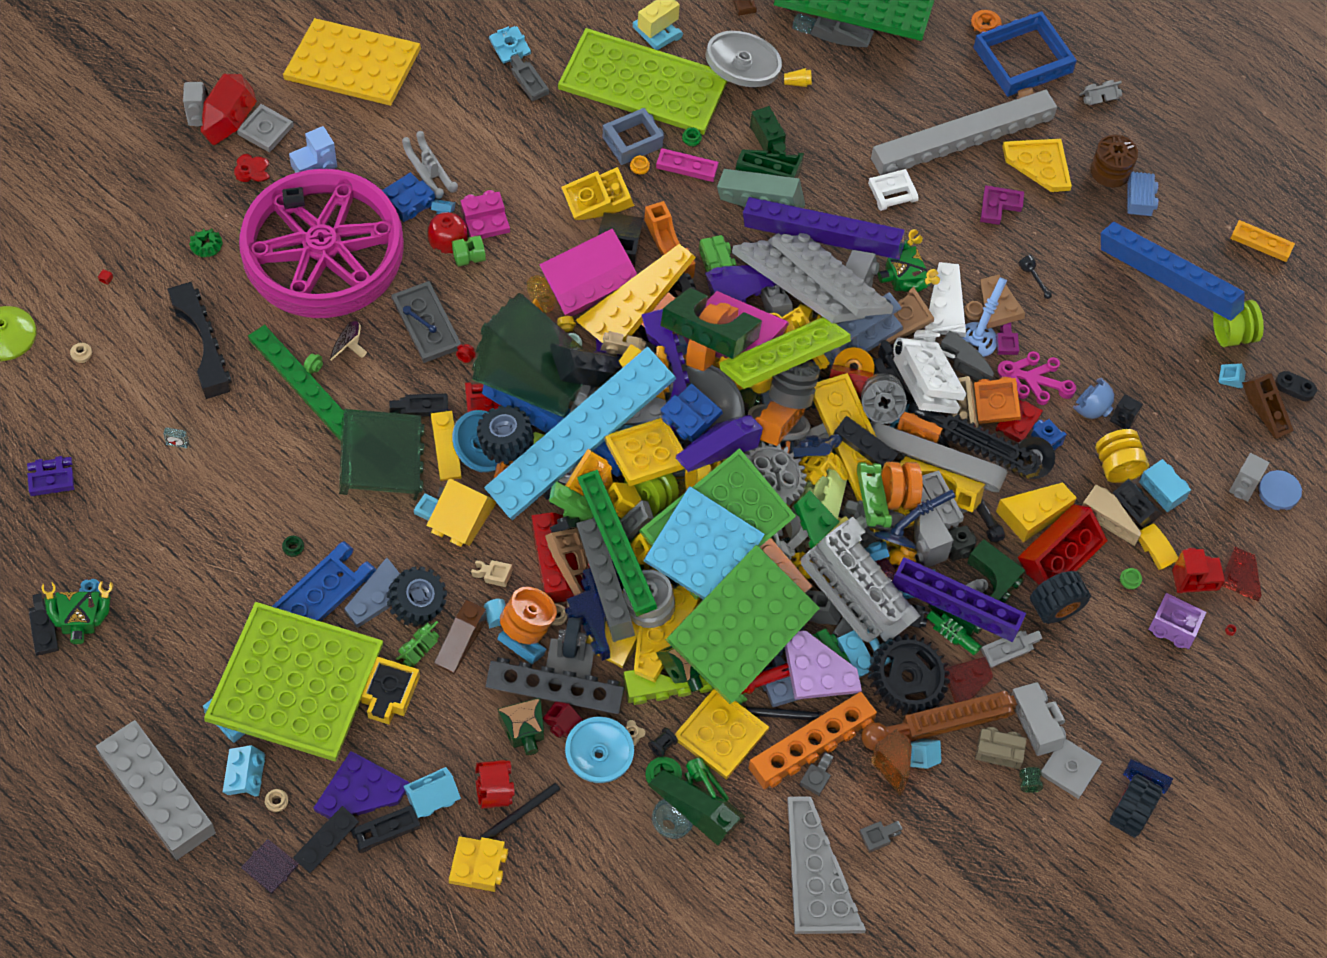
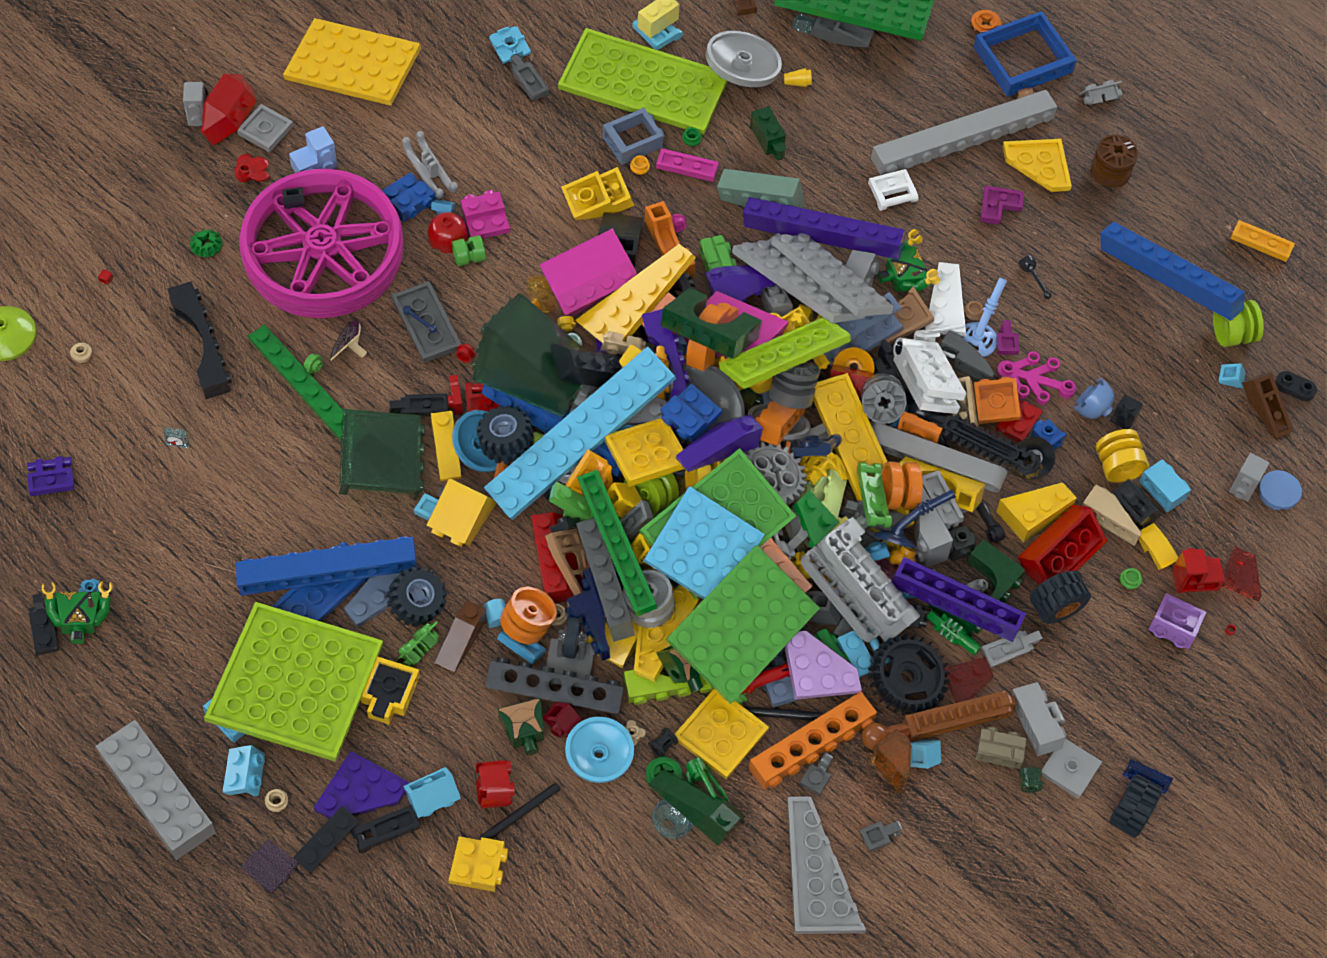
dark green plate [282,535,304,557] -> none
tan plate [471,560,513,587] -> none
dark green wedge [735,149,804,178] -> none
black plate [833,416,898,469] -> none
medium nougat wing [980,275,1025,329] -> none
medium blue brick [1127,171,1158,216] -> none
none -> blue brick [236,536,418,596]
none -> red plate [448,375,463,415]
none -> dark pink plate [672,214,687,232]

